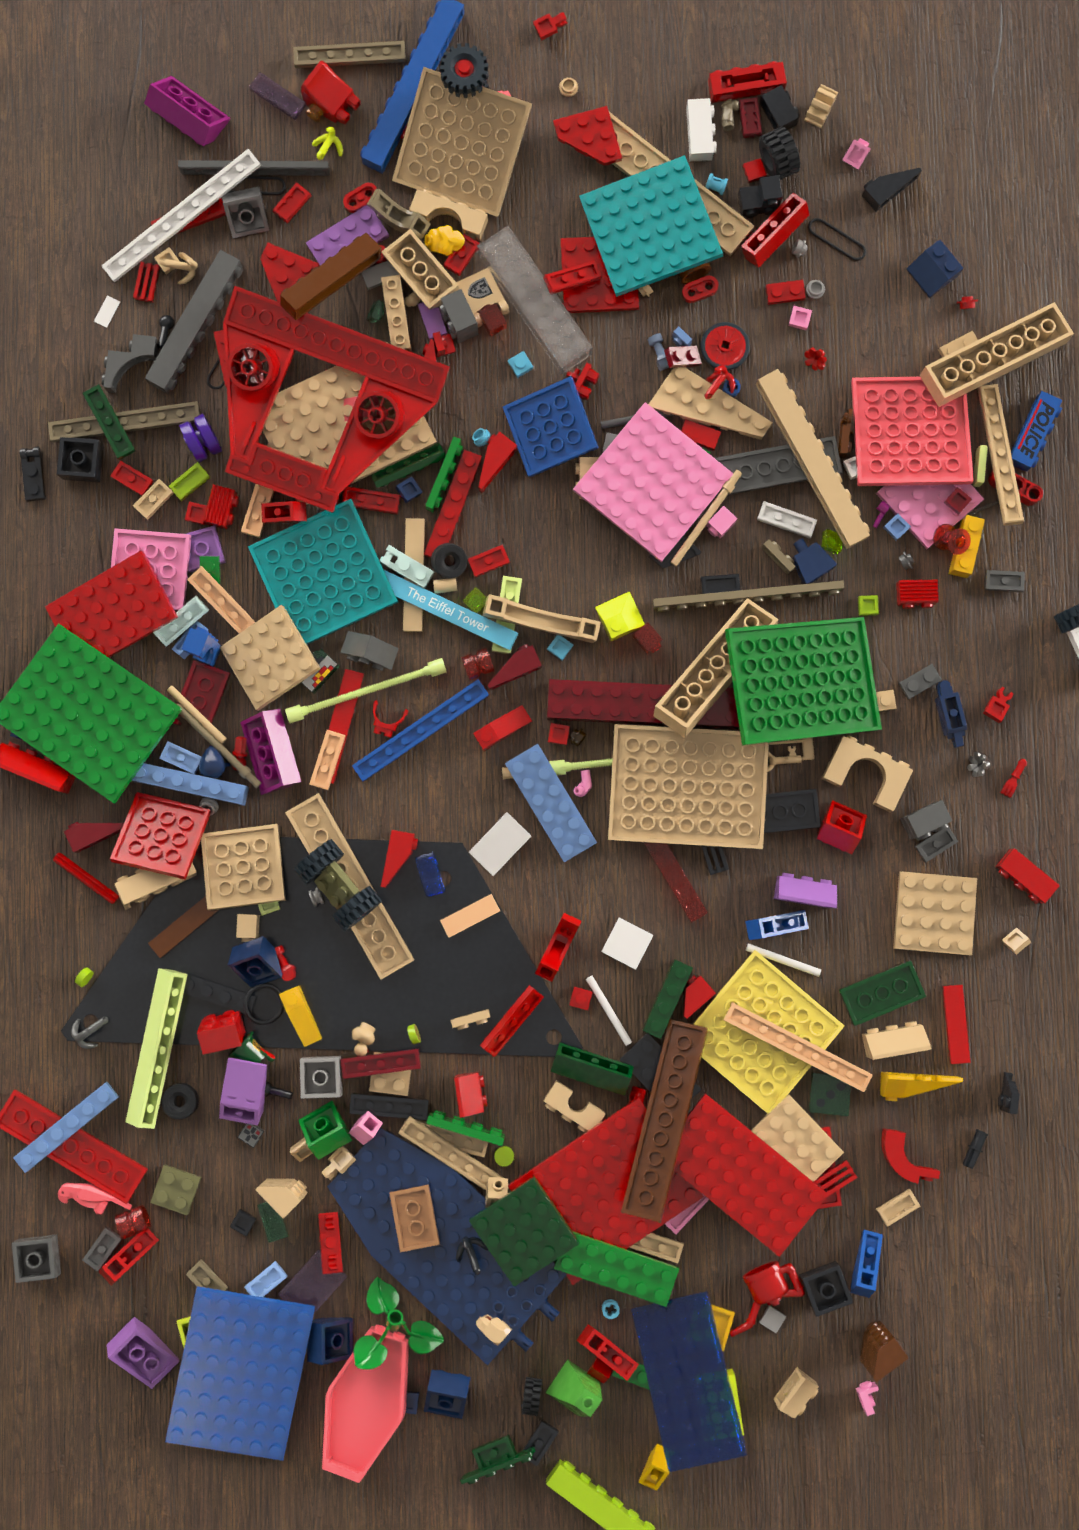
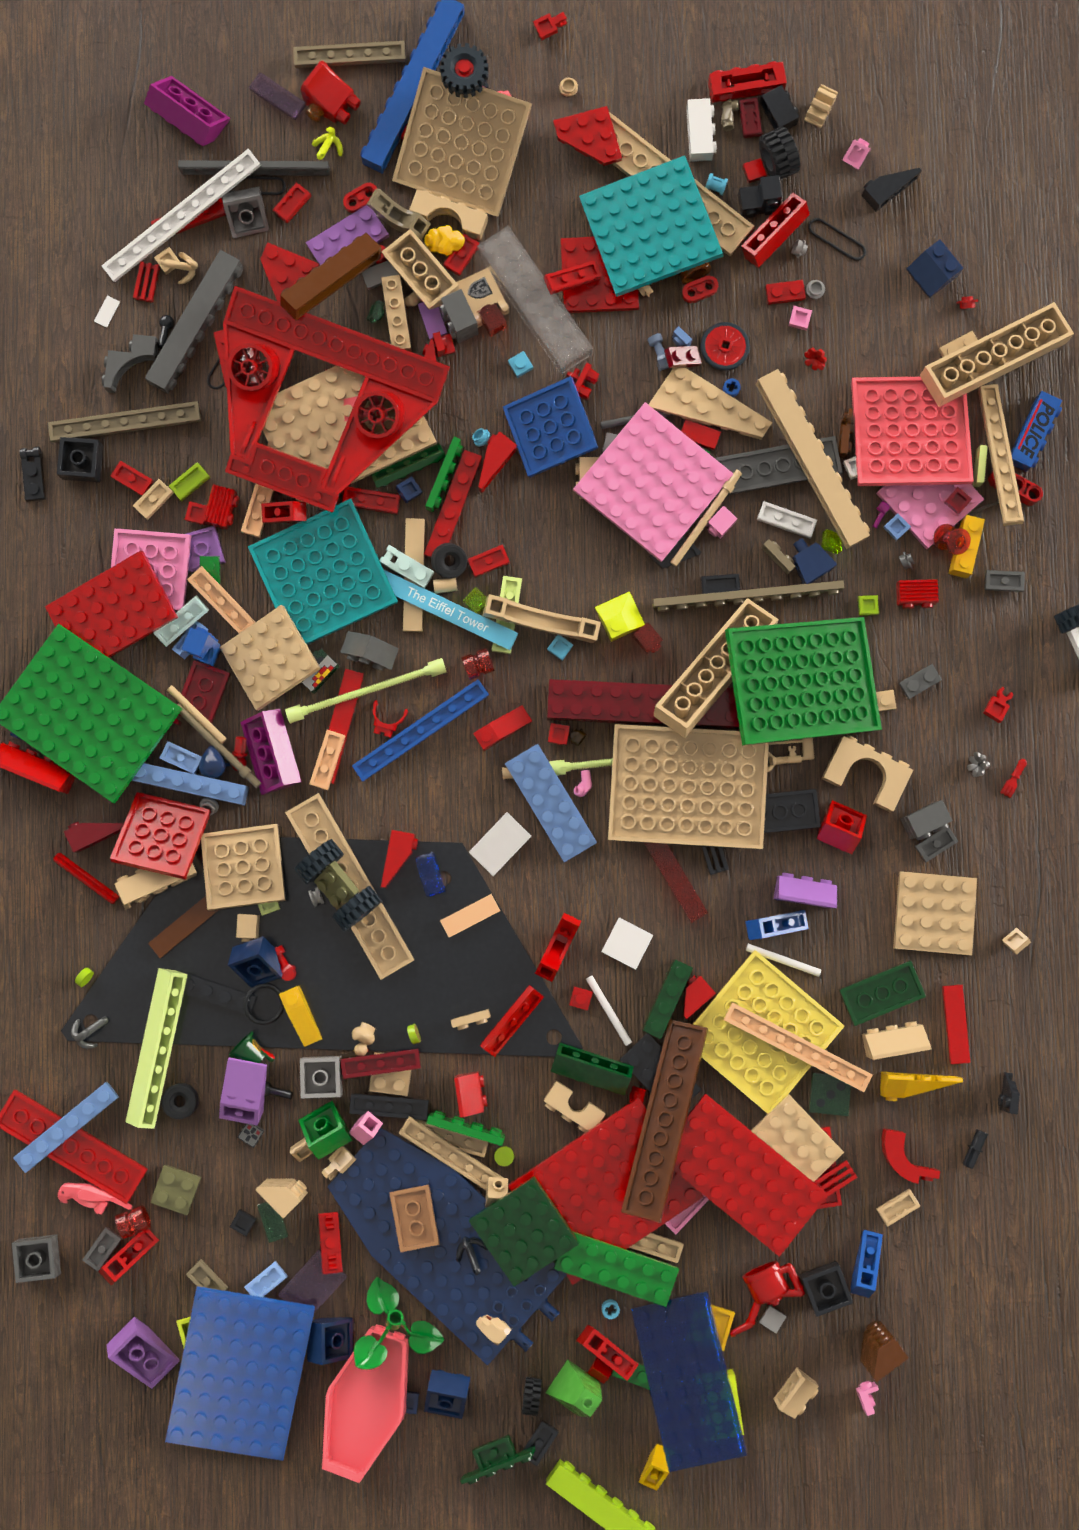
dark green plate [82,384,136,460] -> none
dark purple wheel [179,413,222,463] -> none
red brick [197,1010,246,1055] -> none
dark red slope [488,644,542,691] -> none
red piece [704,365,735,400] -> none
dark blue hinge [935,680,967,748] -> none
red brick [995,848,1060,904] -> none

